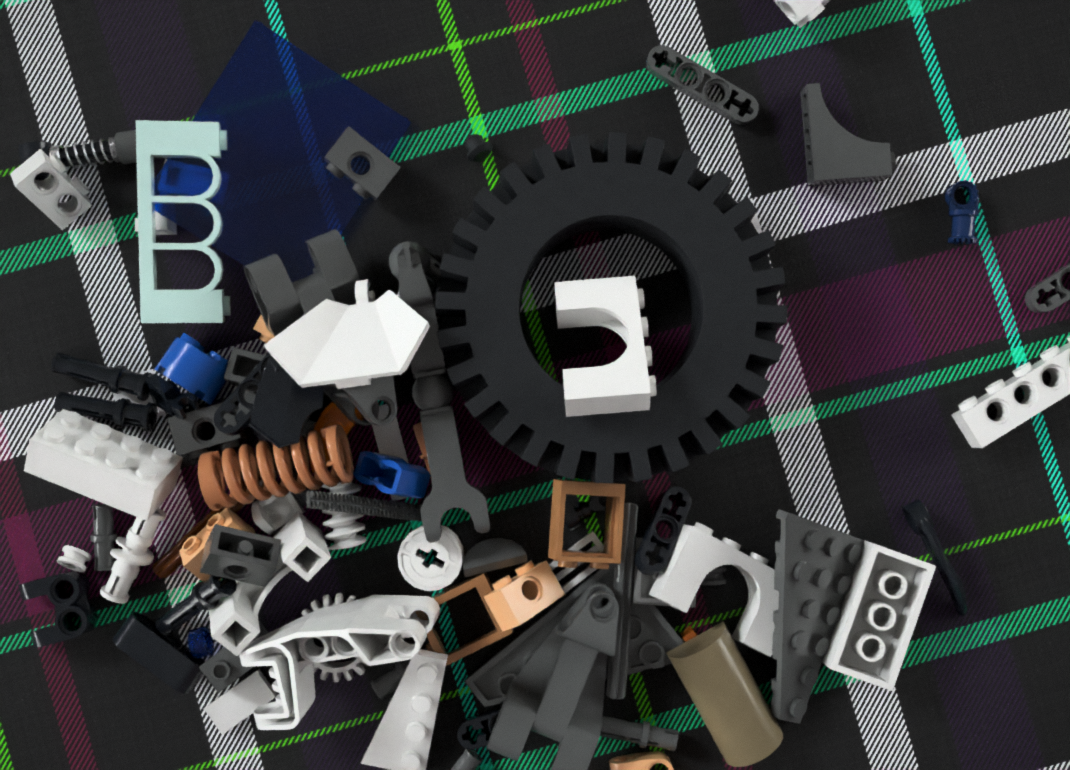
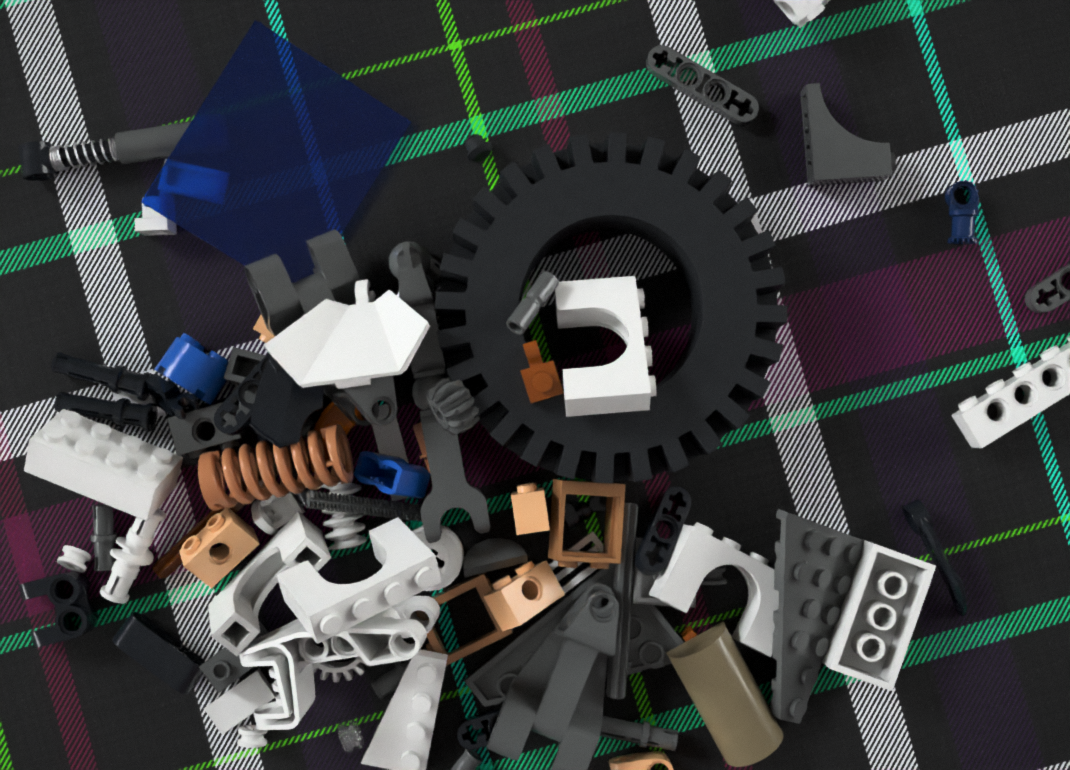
white brick [10,149,92,230] -> none
light aqua fence [136,120,231,323] -> none
black pin [155,575,237,636] -> none
clear blue axle [188,626,214,658] -> none
dark grey brick [200,524,281,587] -> none
dark grey brick [324,126,401,200] -> none
none -> white bush [237,725,268,748]
none -> white arch [276,517,441,644]
none -> clear bush [338,719,364,754]
none -> dark grey gear [426,377,479,436]
none -> dark grey piece [506,271,559,335]
none -> light nougat brick [511,482,550,535]
none -> dark orange plate [520,340,564,404]

